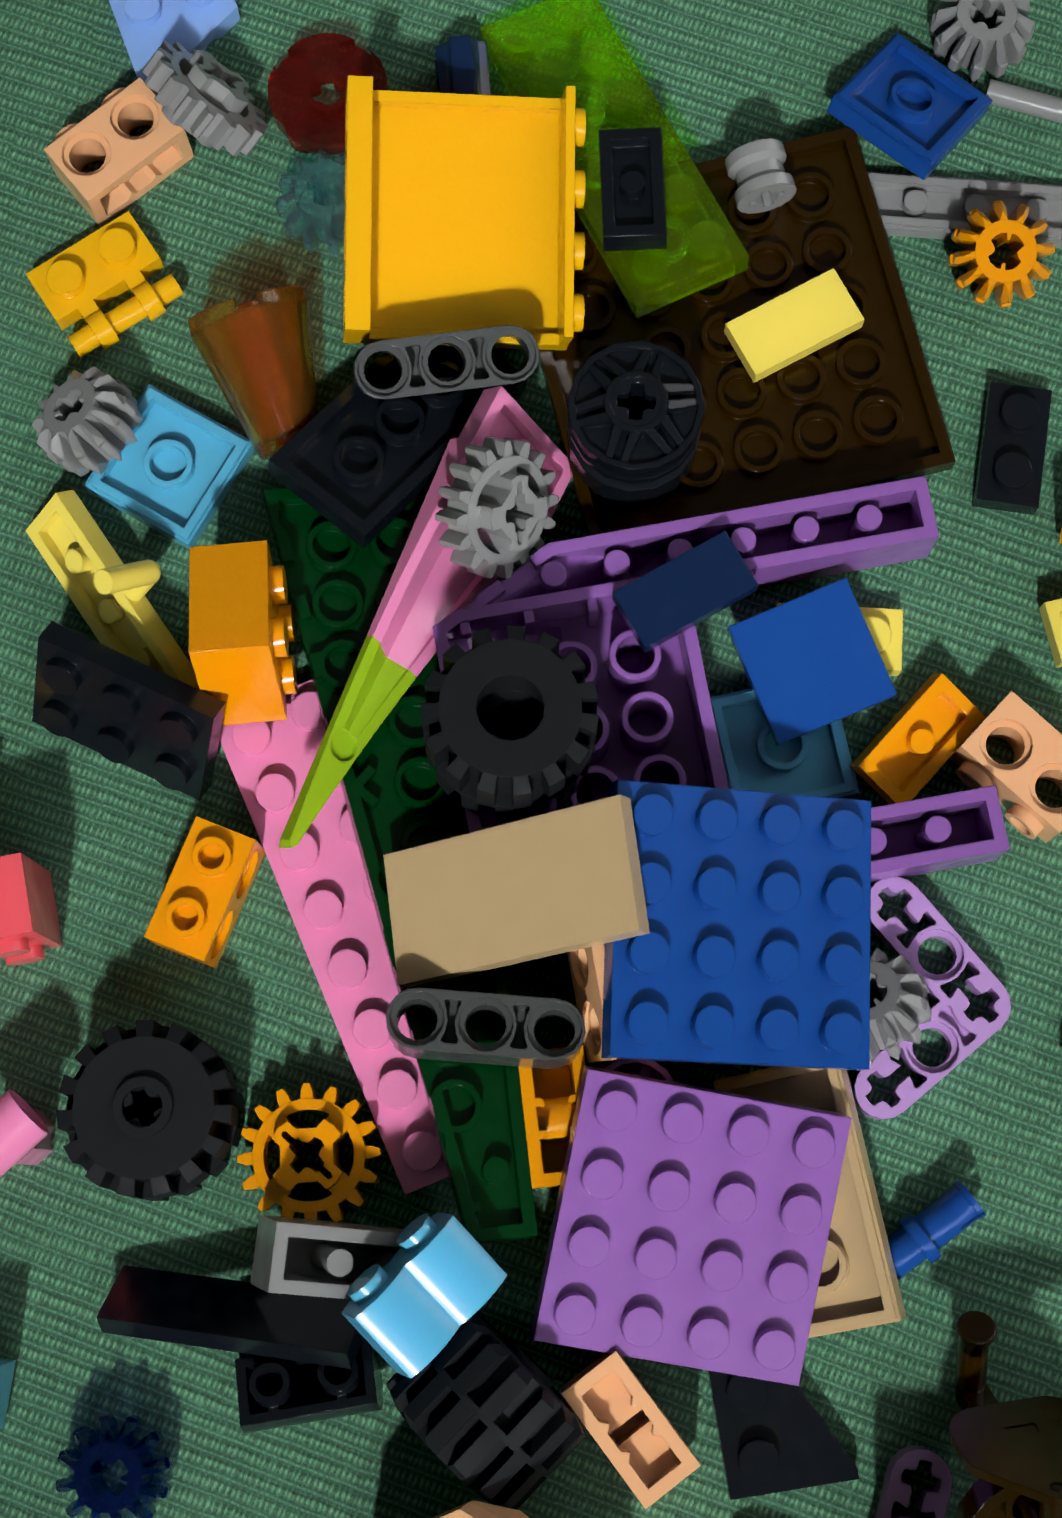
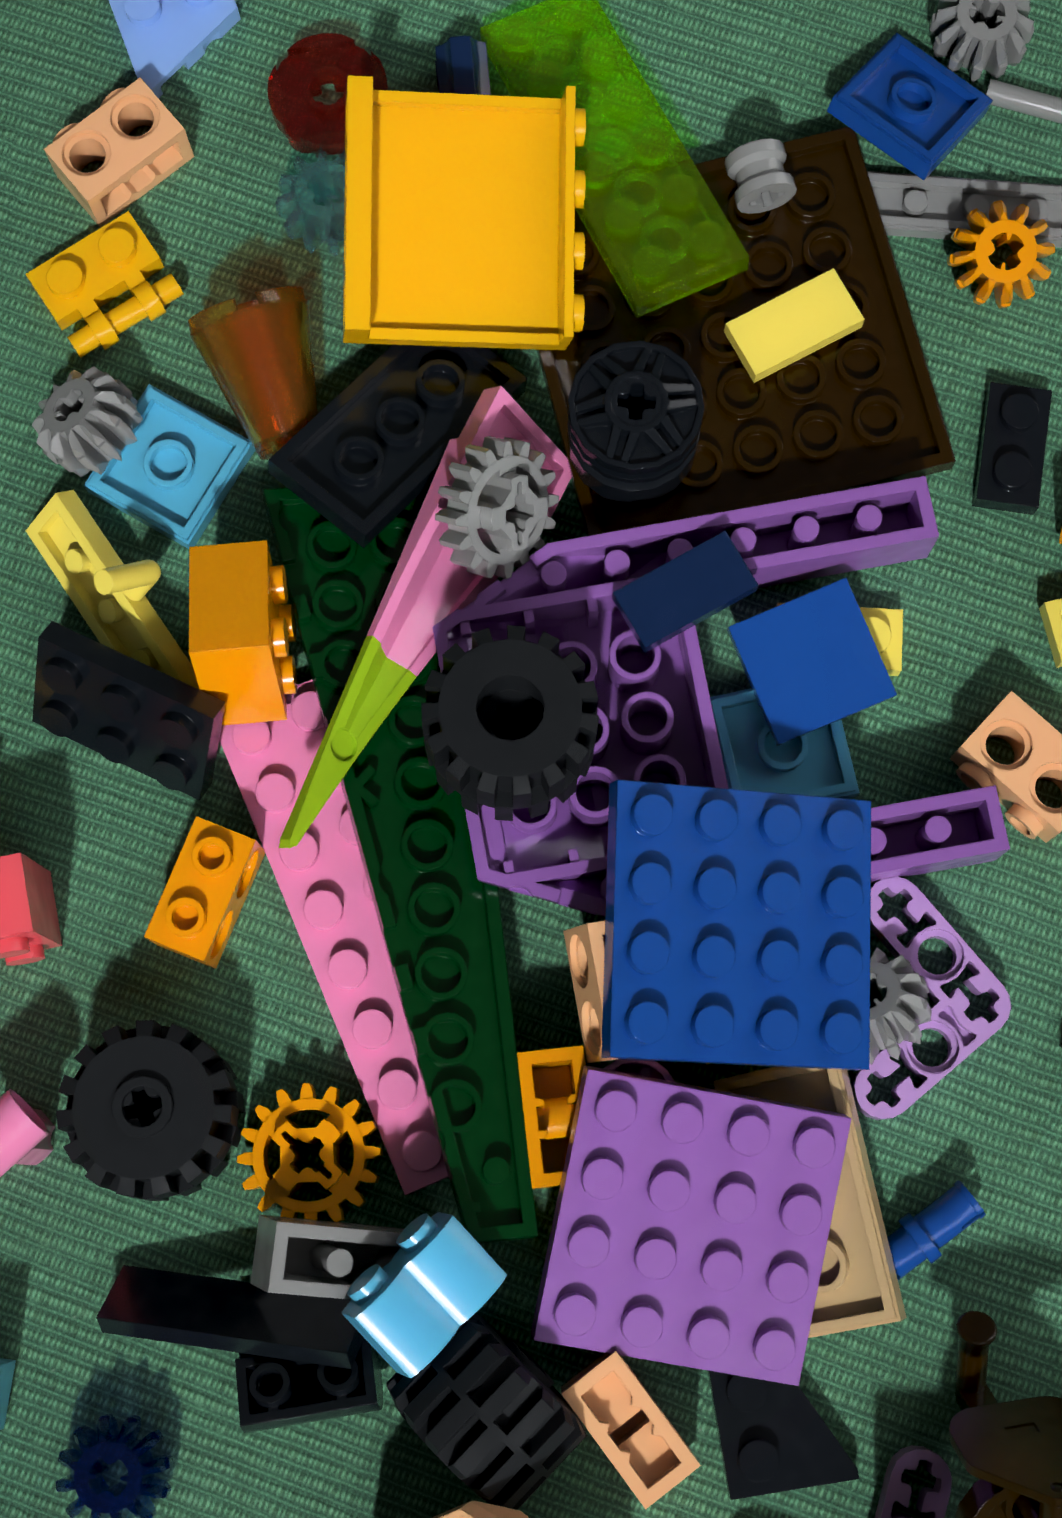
light grey gear [142,41,269,157] -> none
dark grey beam [353,325,539,399] -> none
tan tile [383,794,650,988] -> none
dark grey beam [386,988,586,1069] -> none
black plate [599,127,667,252] -> none
light orange plate [850,673,986,804] -> none

